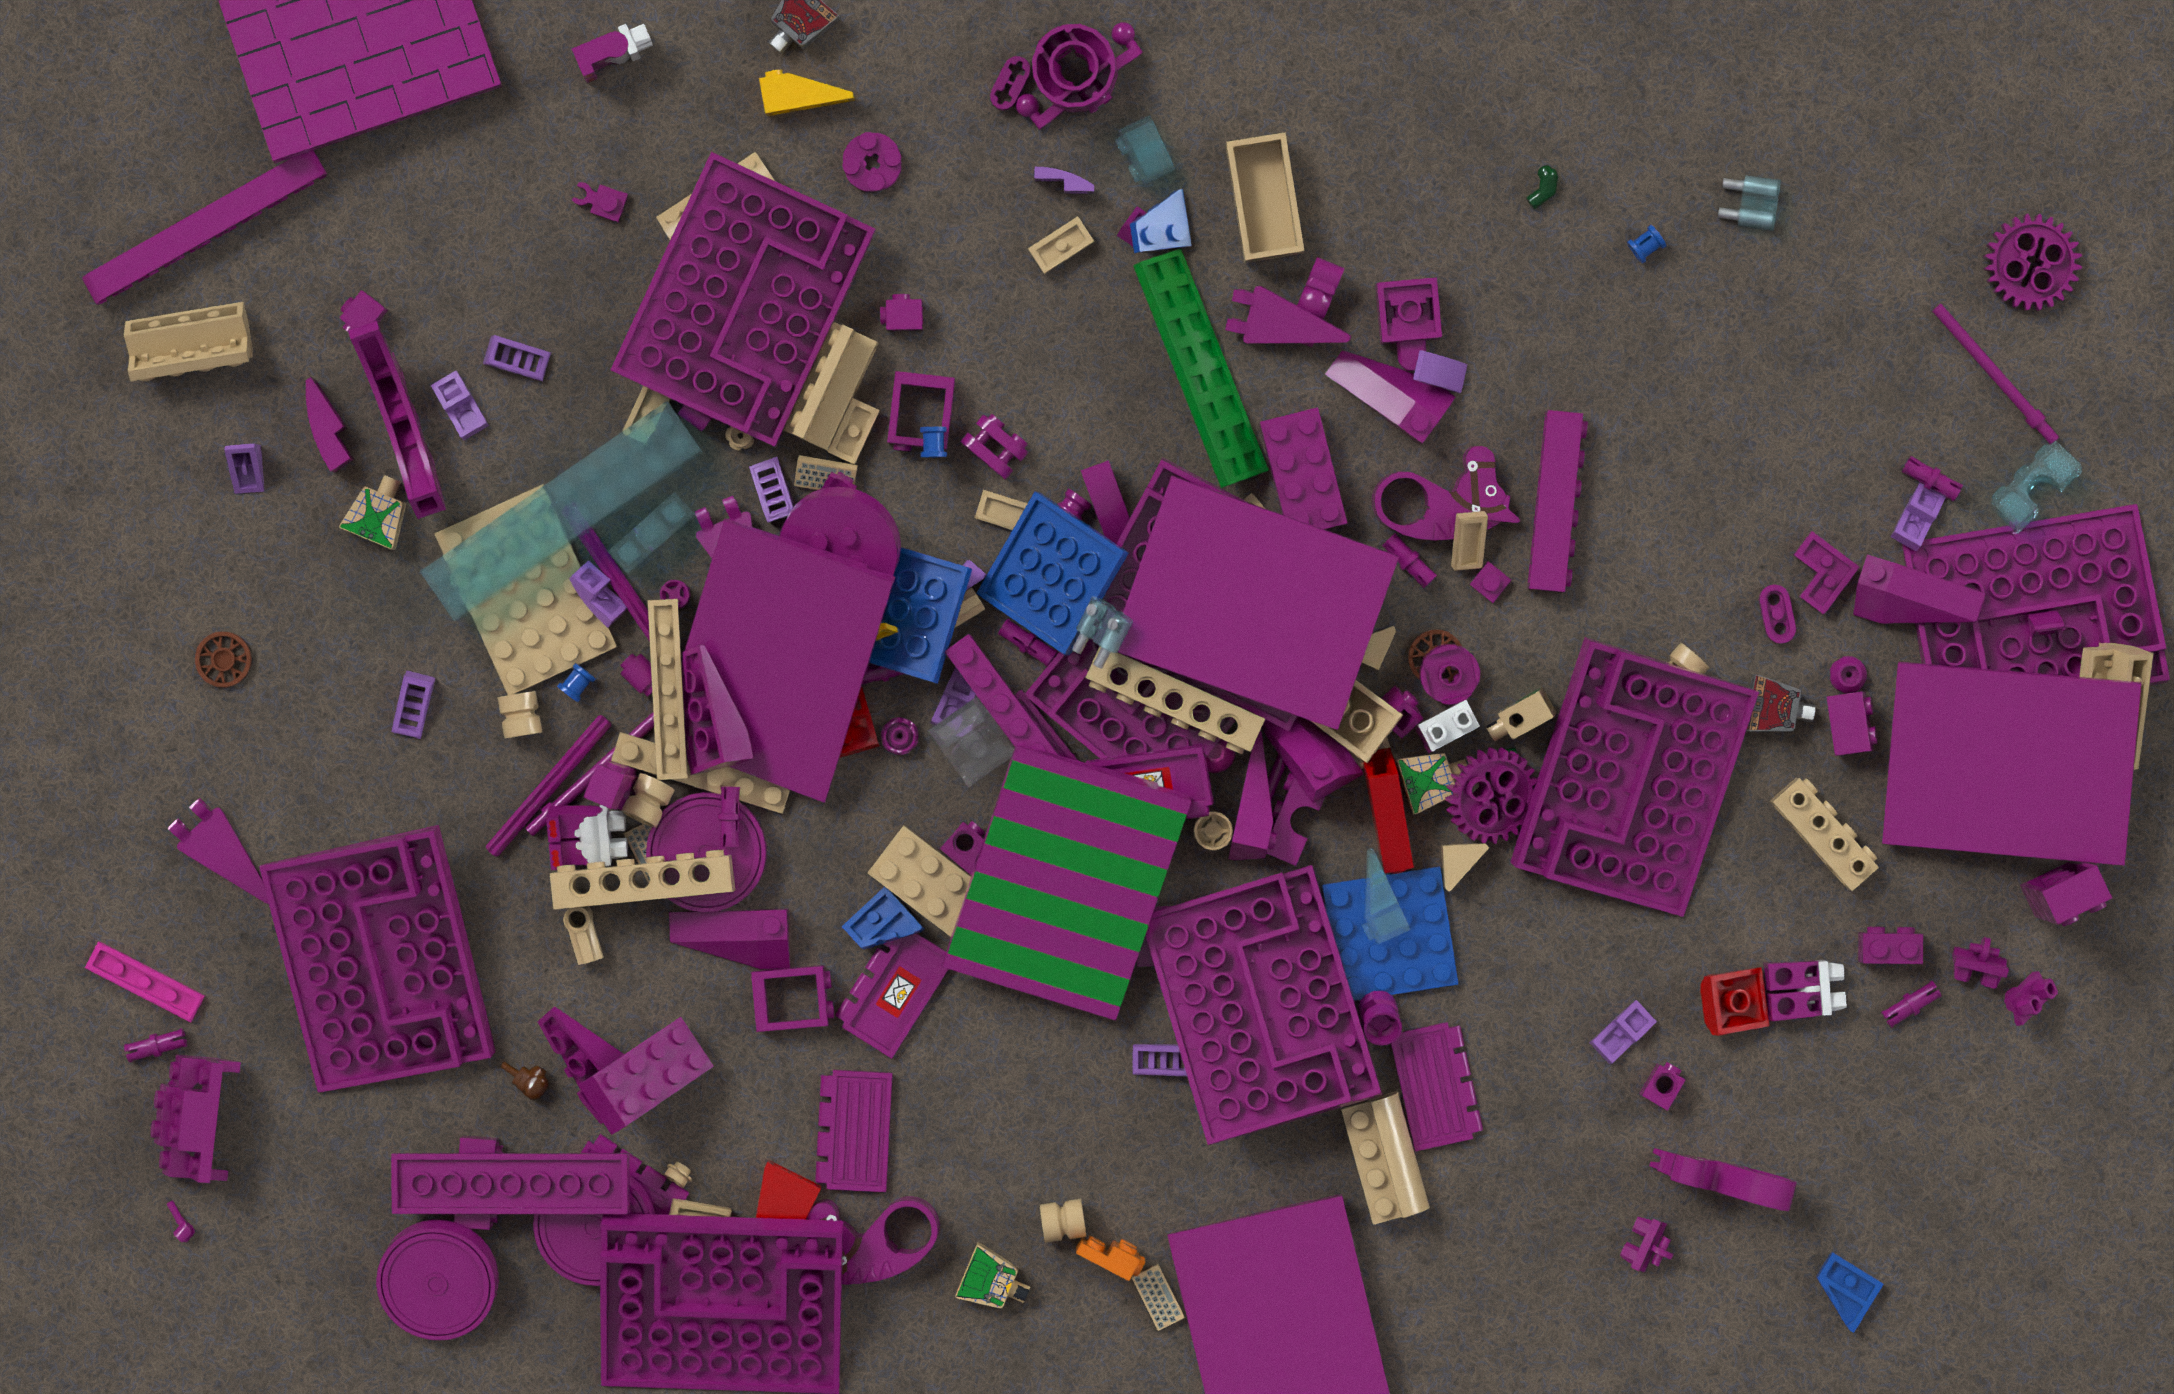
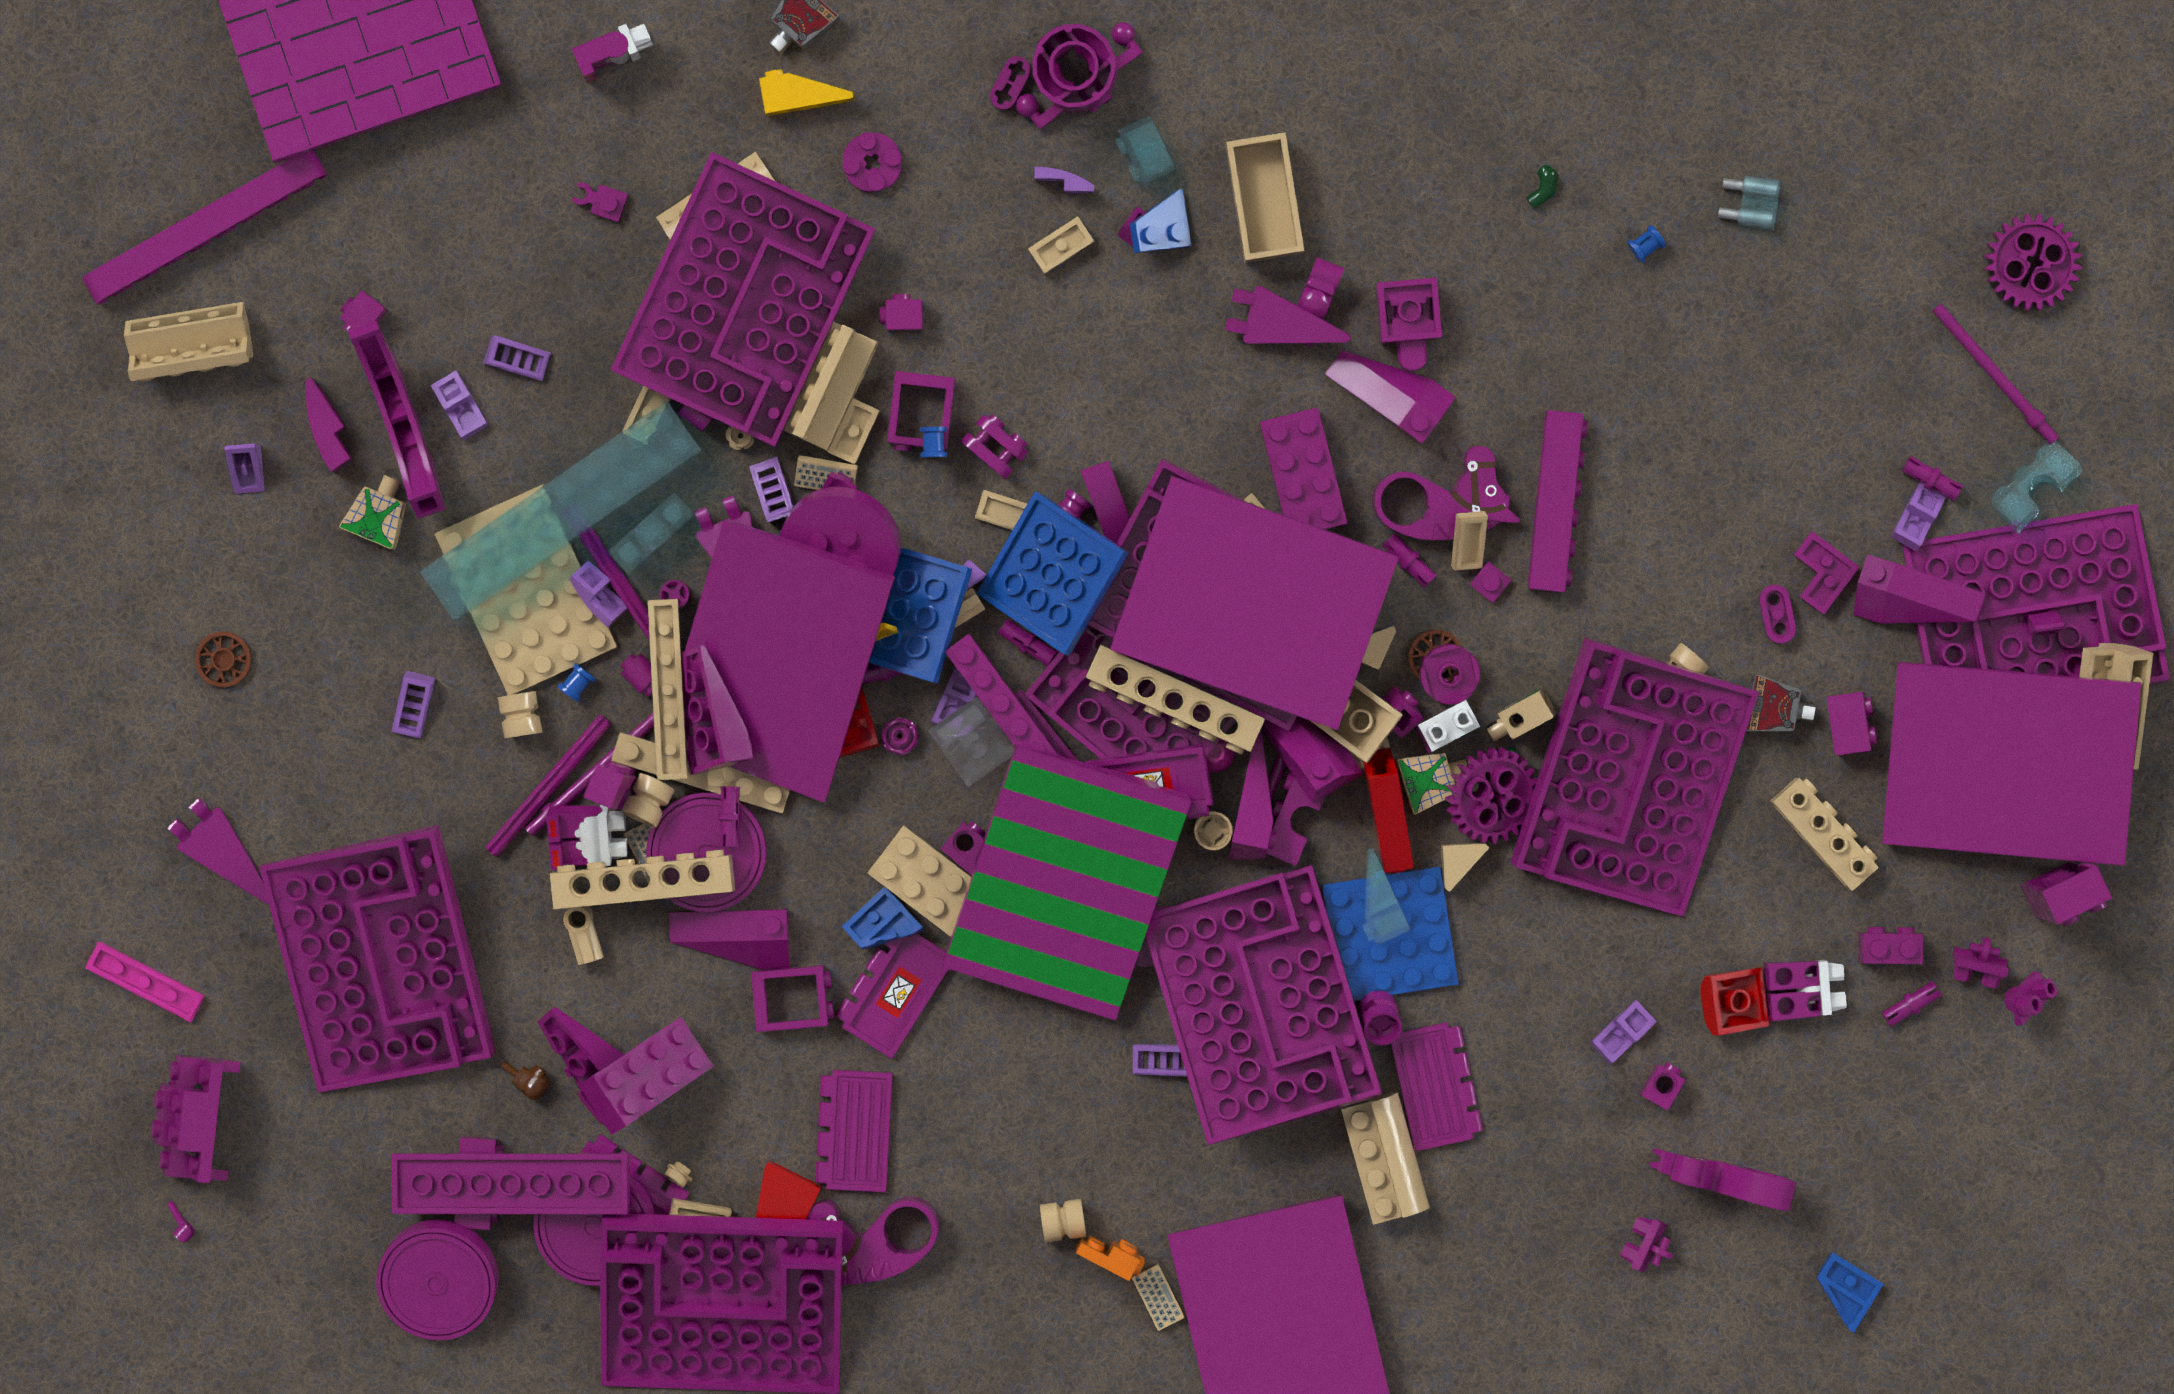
magenta pin [124,1028,188,1063] -> none
torso [955,1242,1030,1308] -> none
clear light blue piece [1072,596,1133,669] -> none
green plate [1133,249,1269,488] -> none
medium lavender slope [1413,350,1468,393] -> none
magenta plate [1830,656,1867,694] -> none

